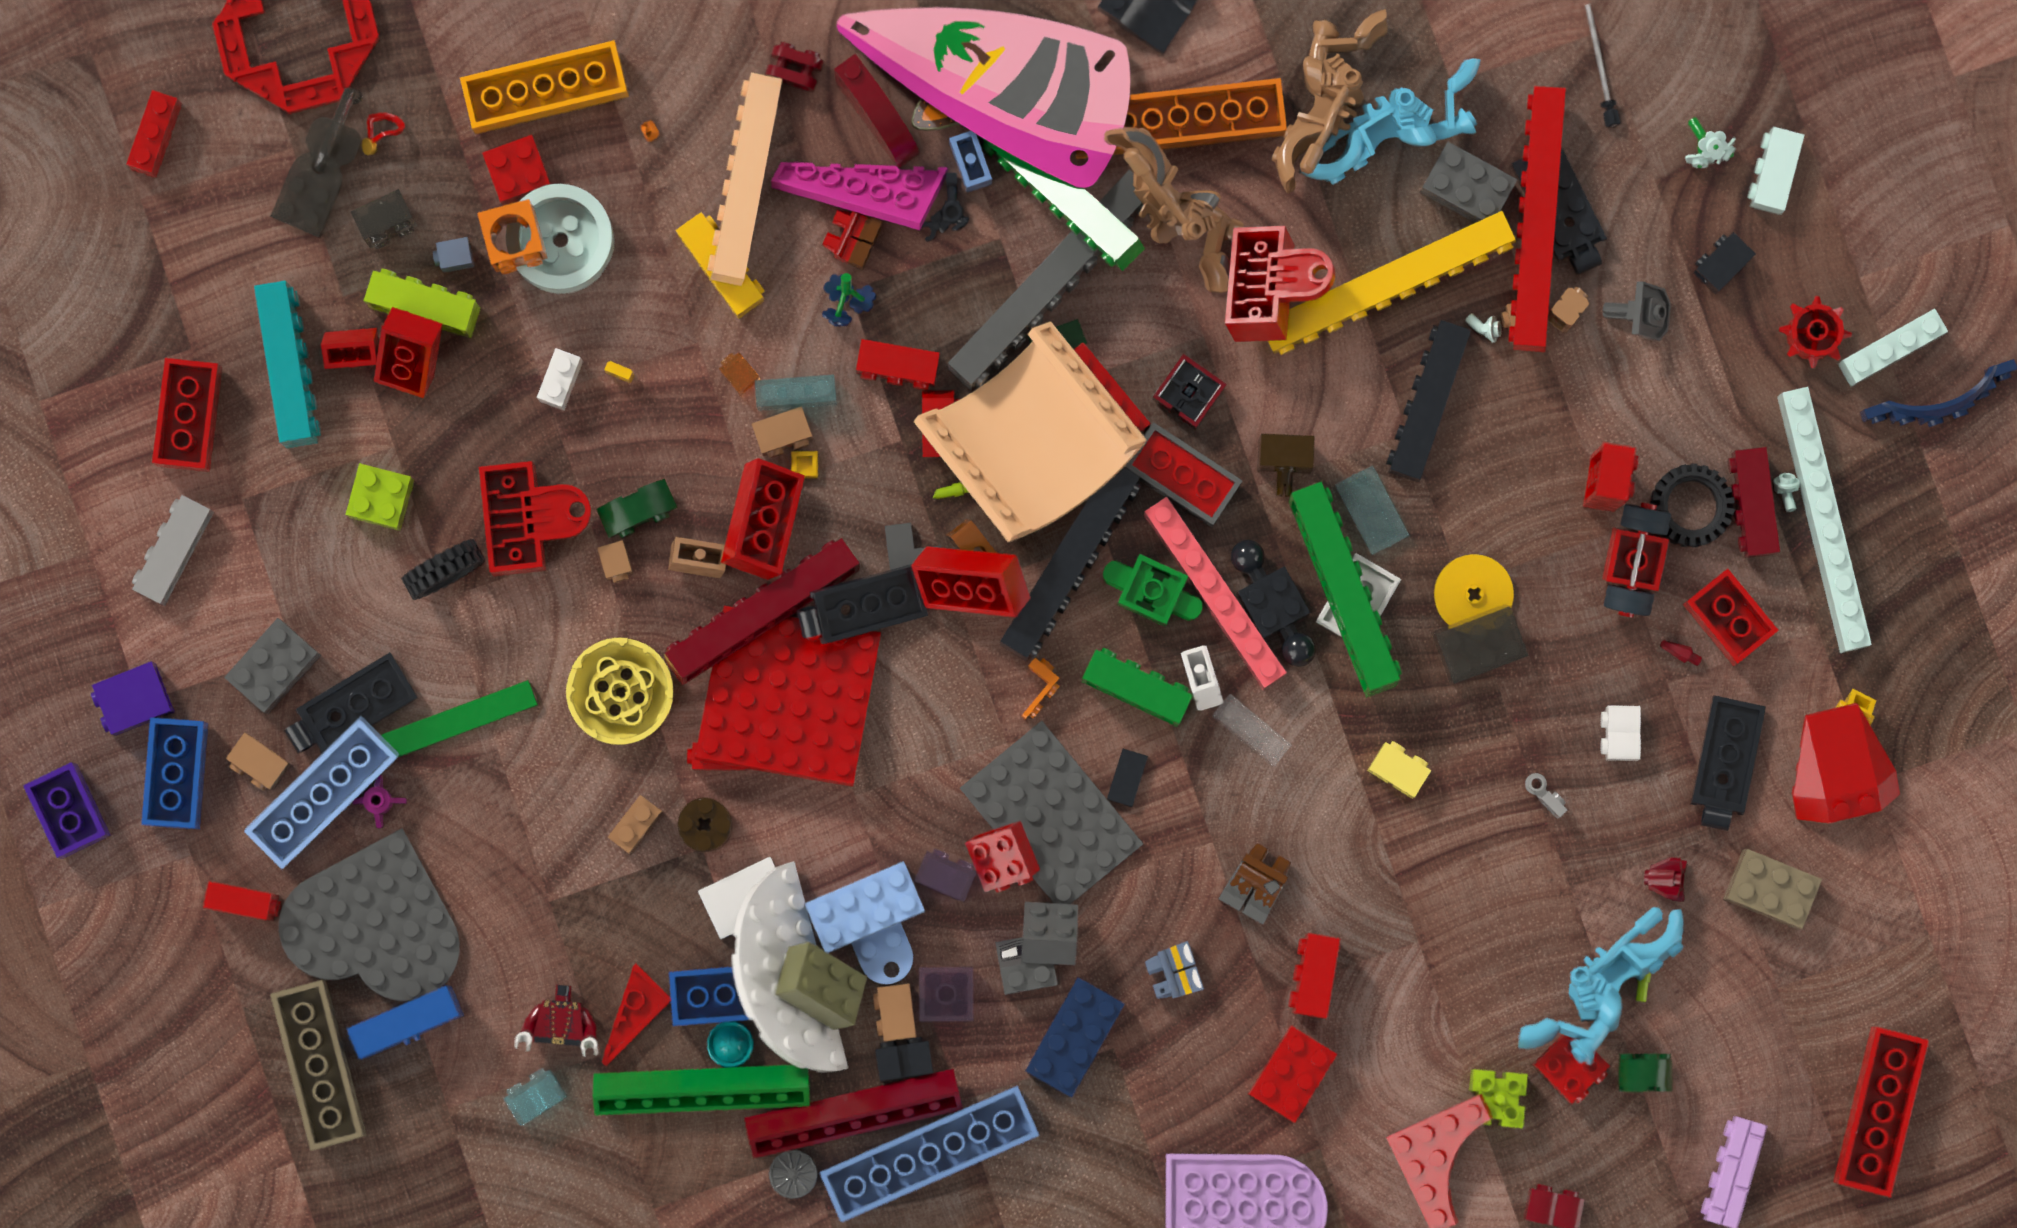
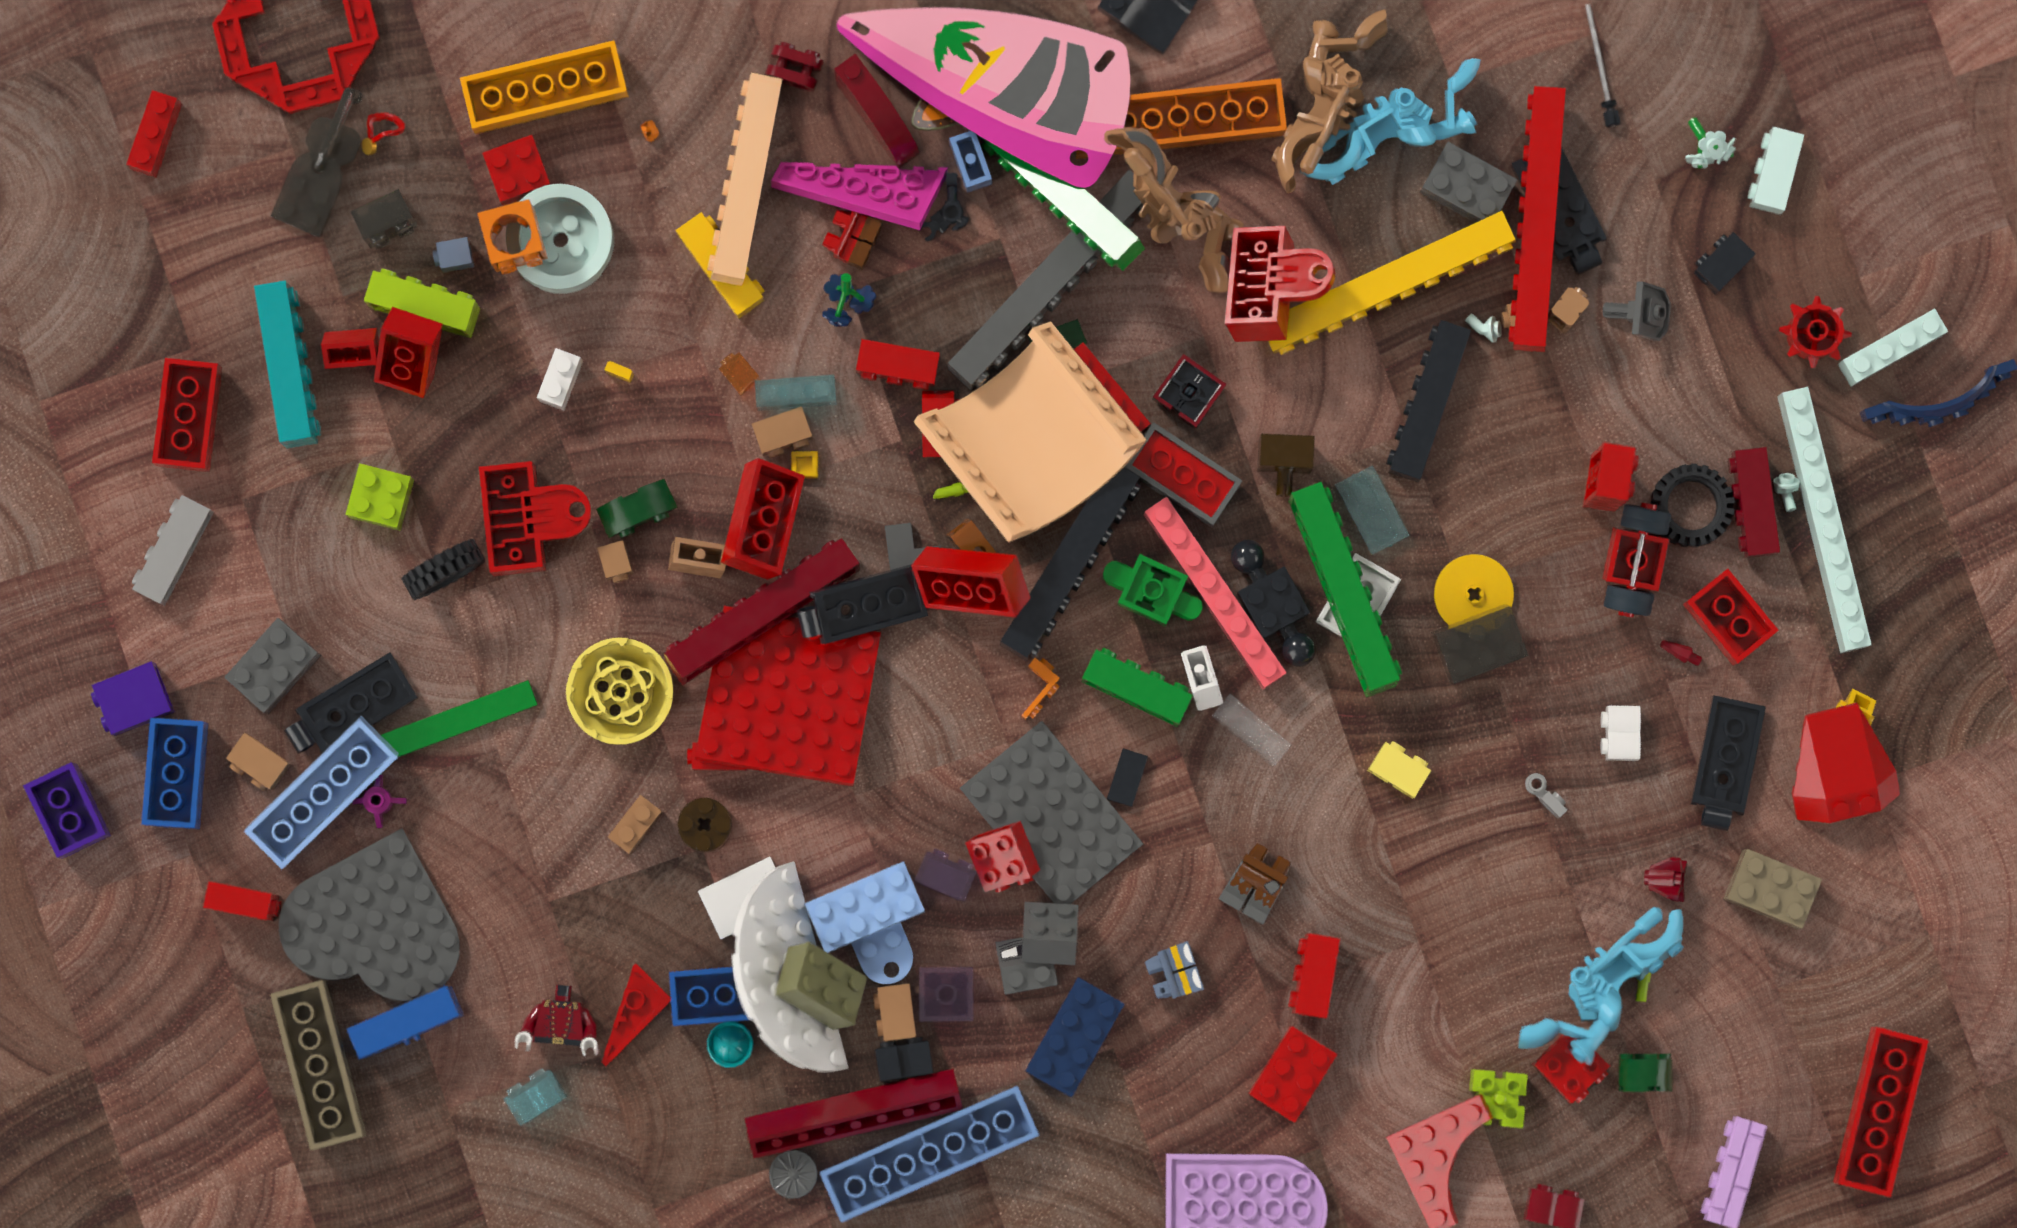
green brick [593,1065,810,1115] -> none

